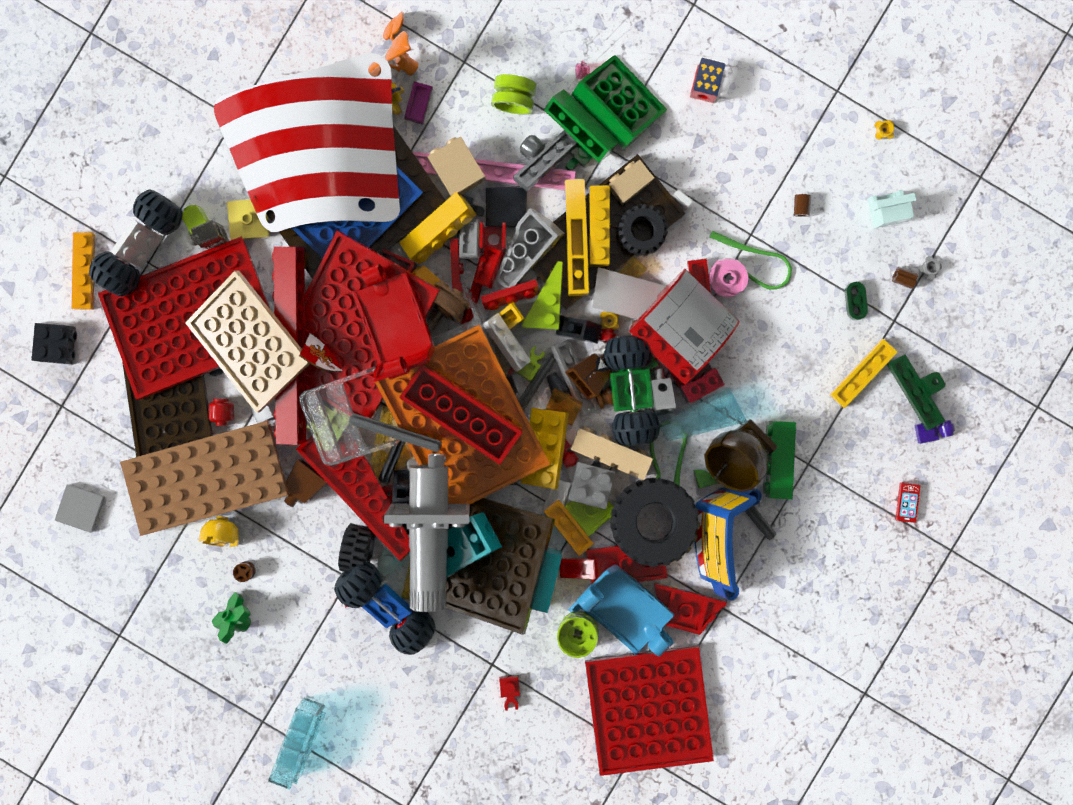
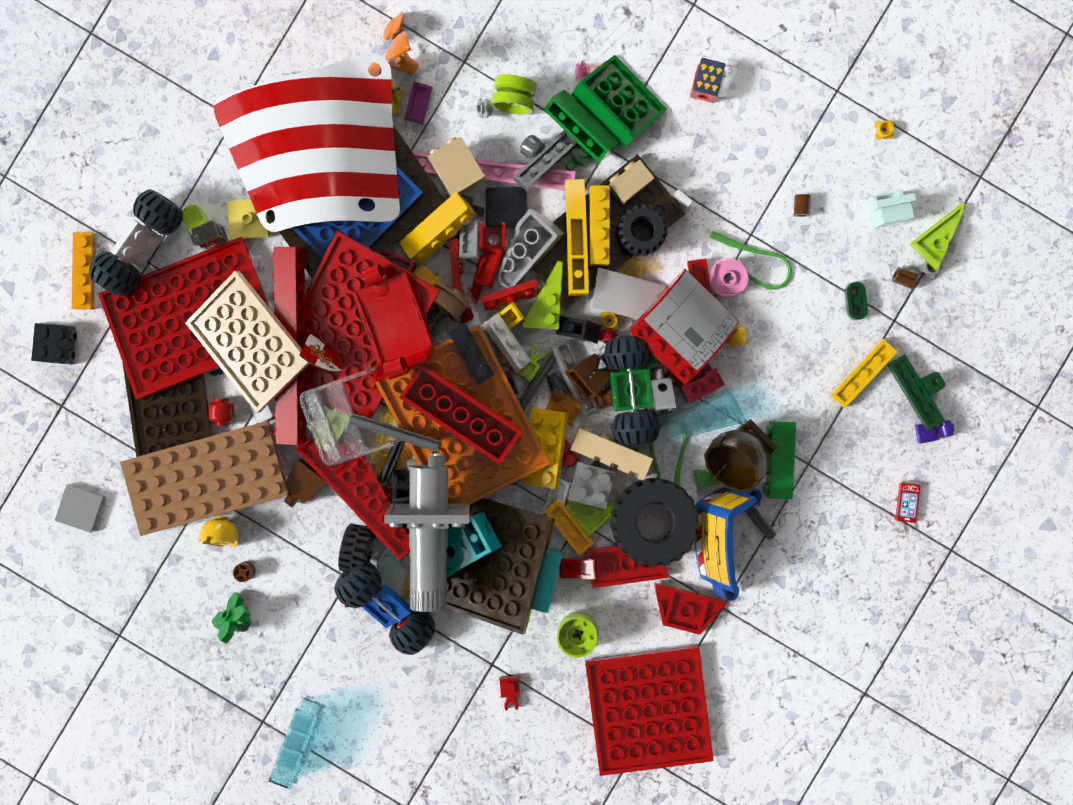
dark azure panel [568,564,674,657] -> none
none -> black plate [448,322,495,385]
none -> light grey plate [476,98,493,118]
none -> yellow piece [727,326,749,348]
none -> lime wing [910,202,966,271]

